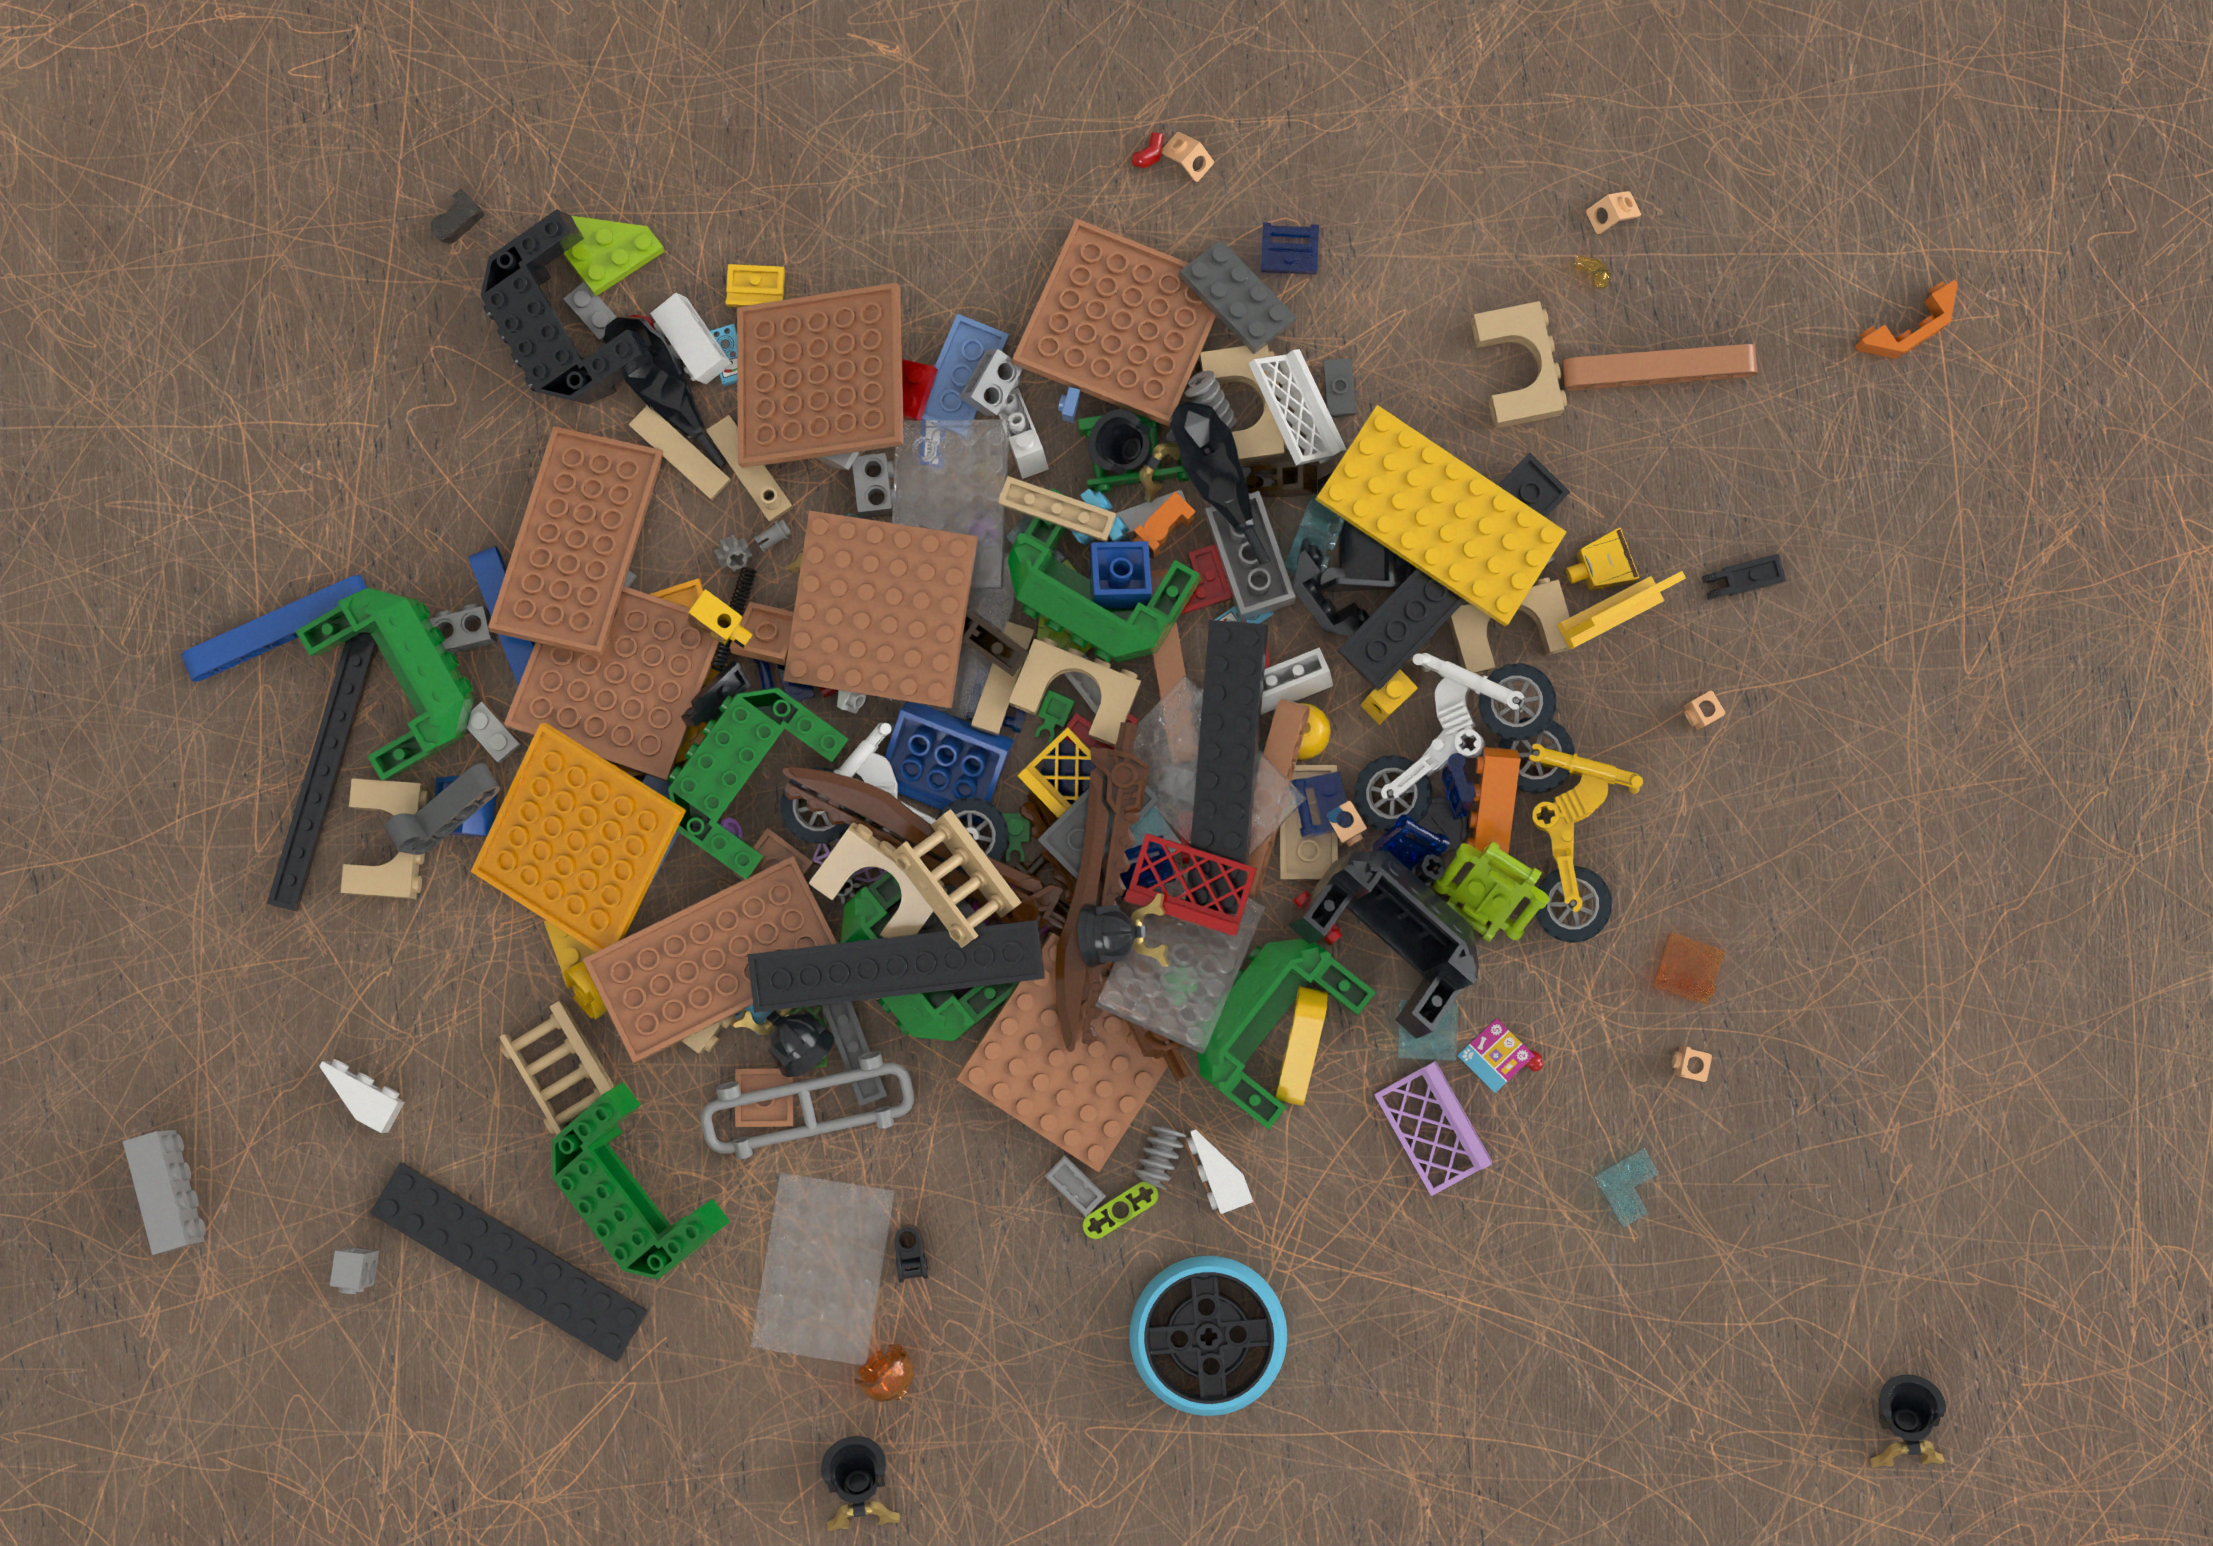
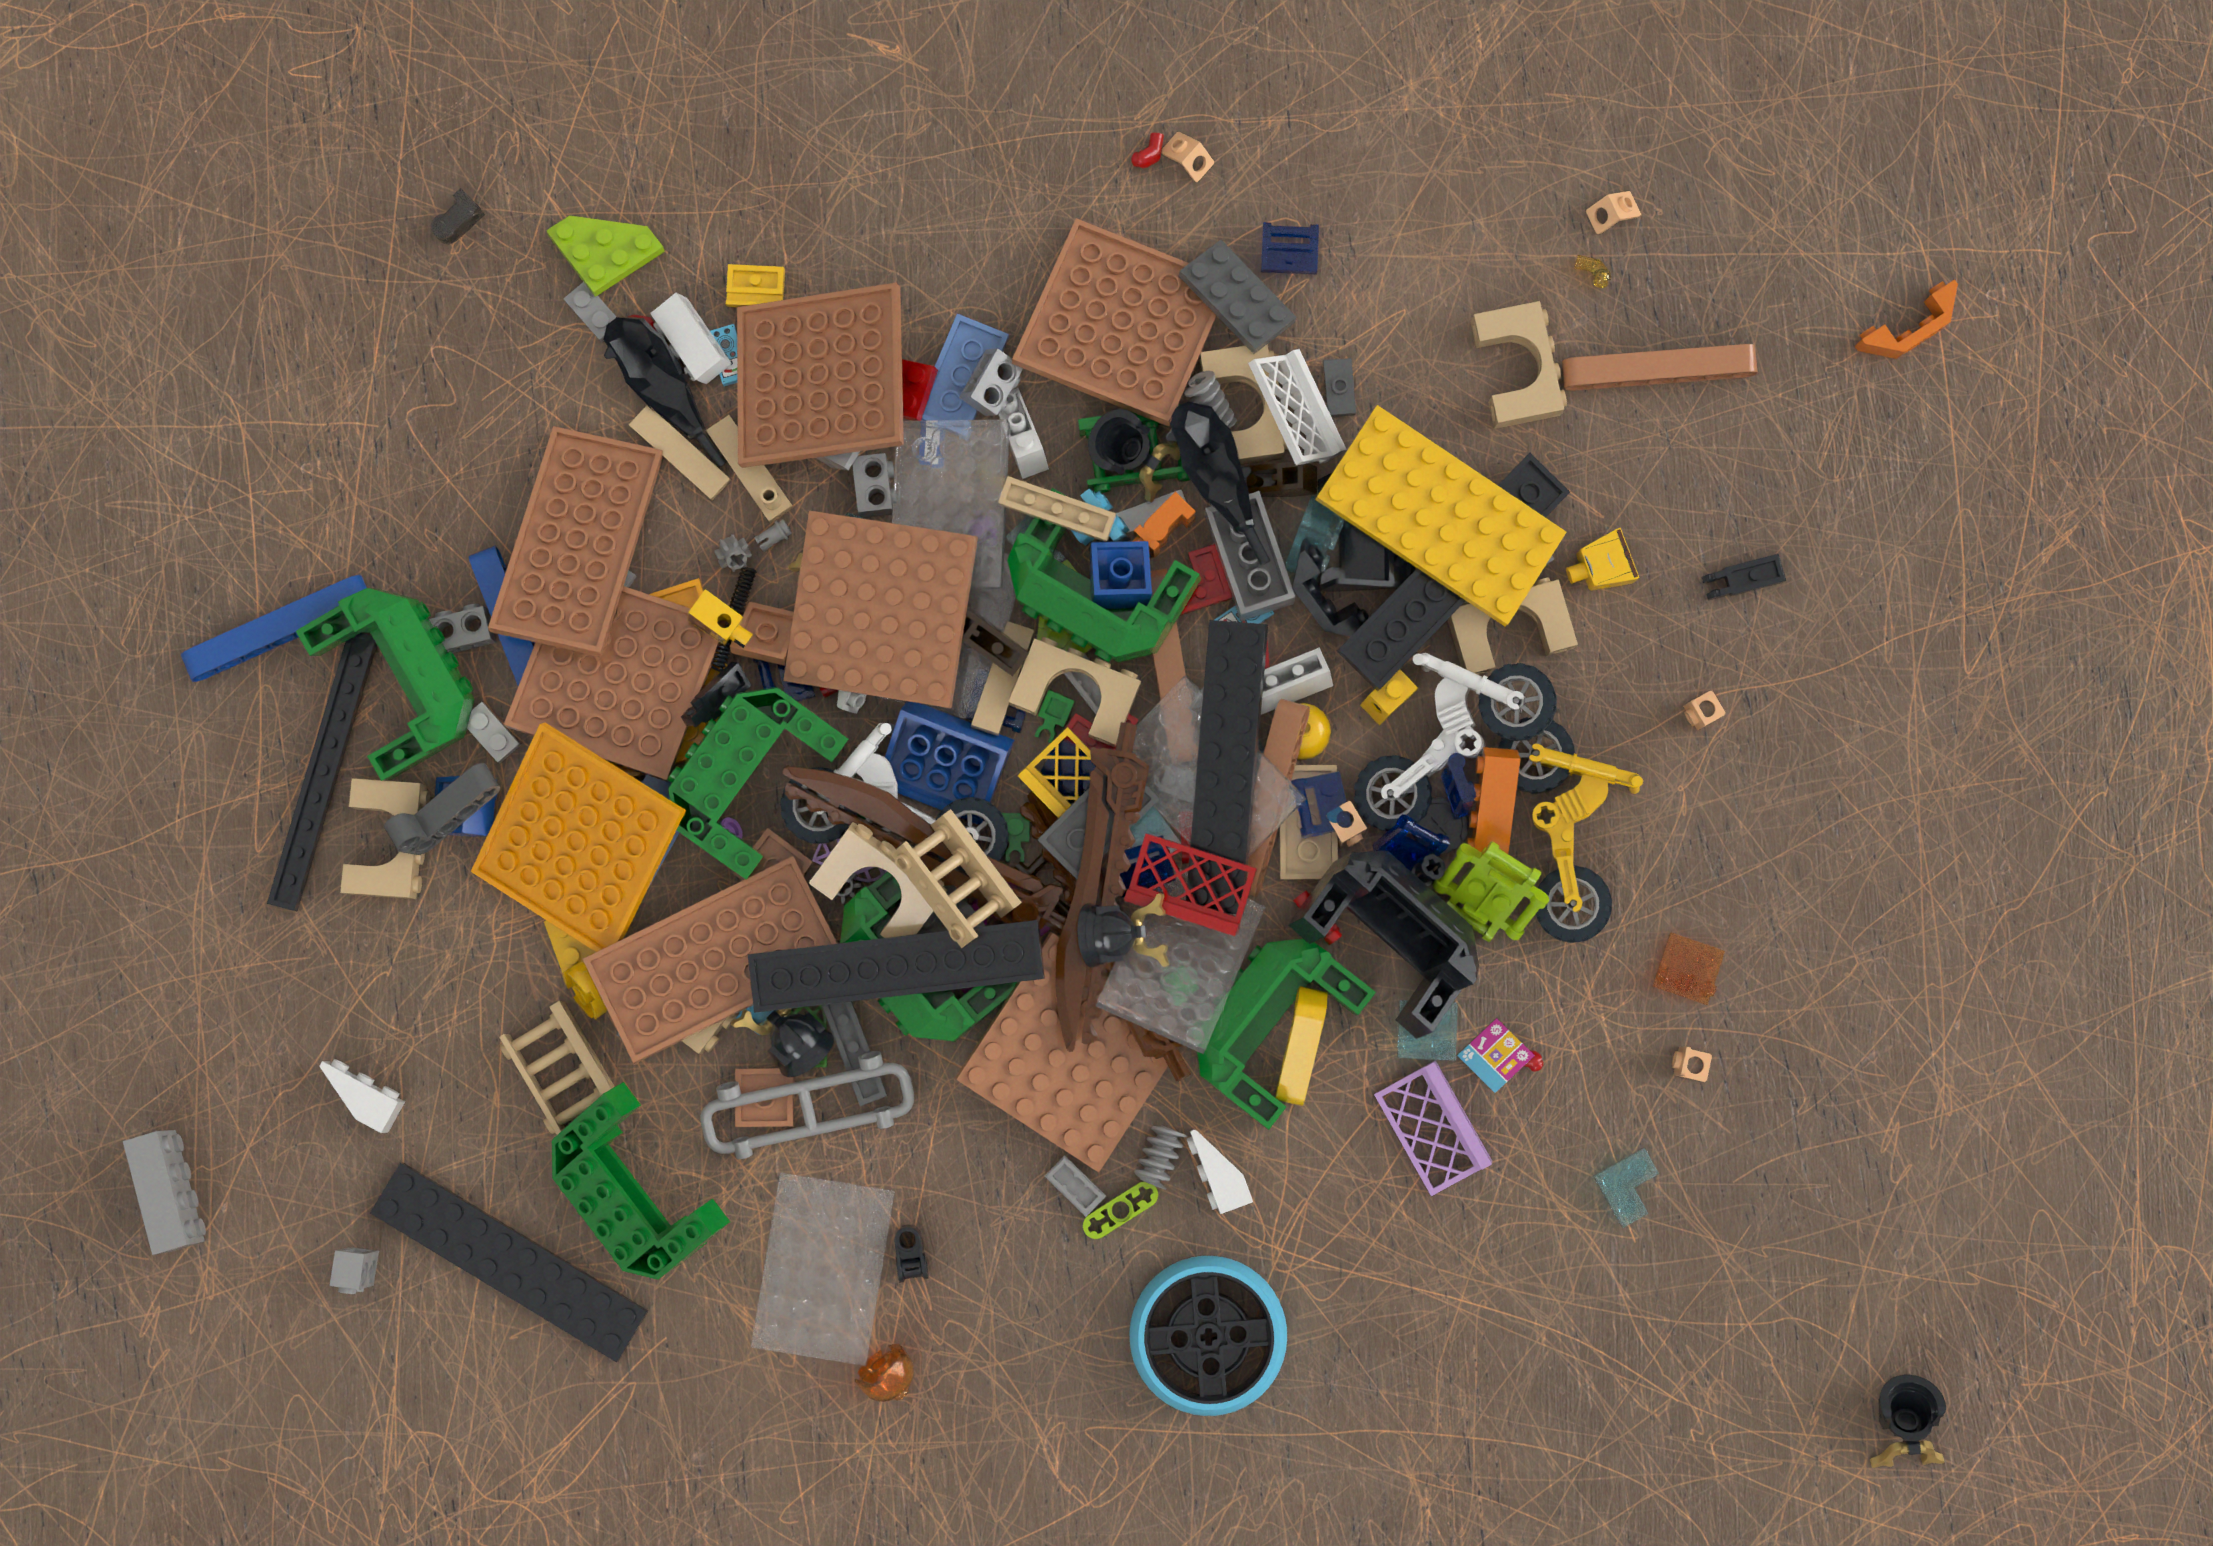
black wedge [480,209,654,404] -> none
black helmet [821,1436,900,1531] -> none
medium blue plate [1058,387,1080,423] -> none
yellow fence [1557,571,1686,650] -> none

